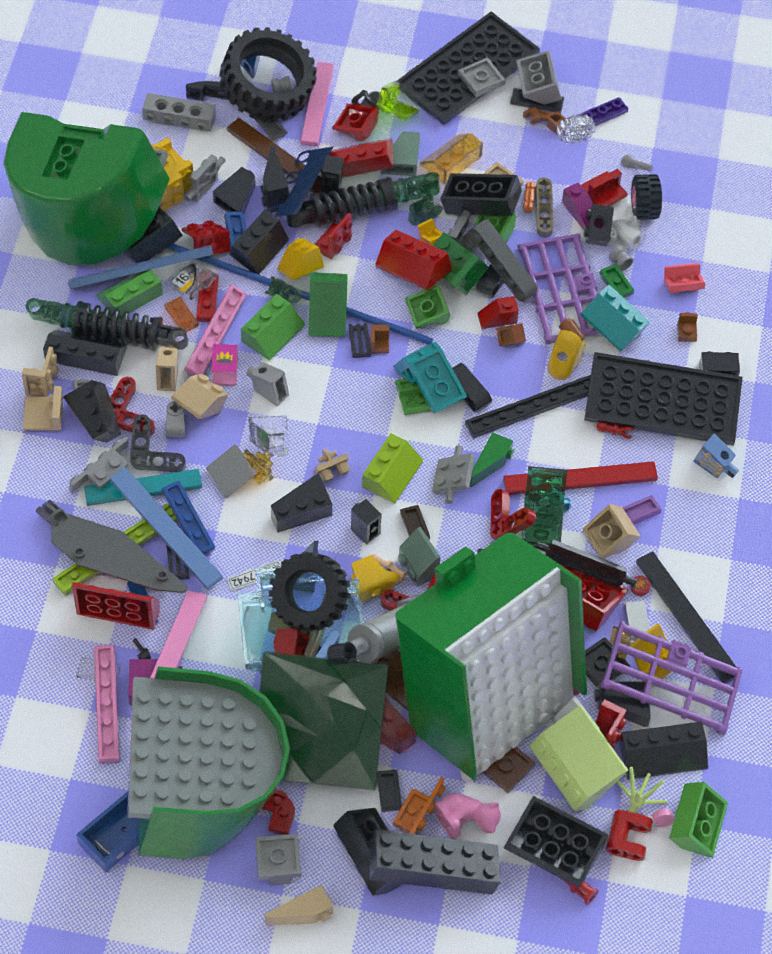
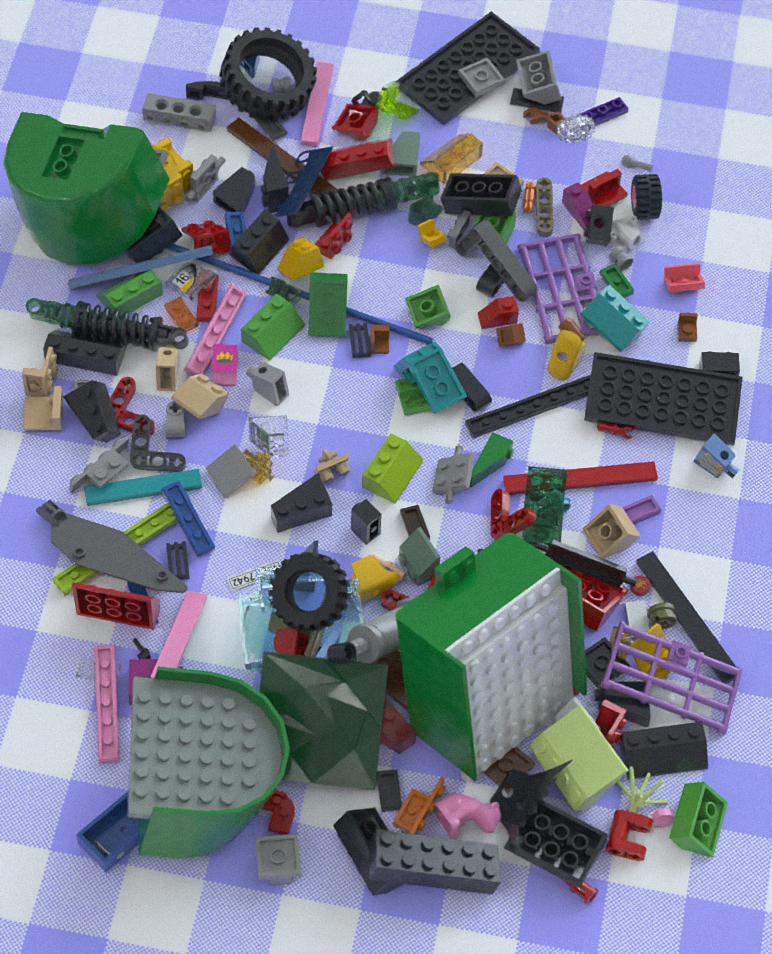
medium blue tile [109,467,223,590] -> none
tan slope [264,885,334,925] -> none
black brick [321,155,344,194] -> none
red slope [375,230,452,291] -> none
green bracket [433,232,489,296] -> none
none -> black piece [489,760,572,846]
none -> olive wheel [647,602,677,630]

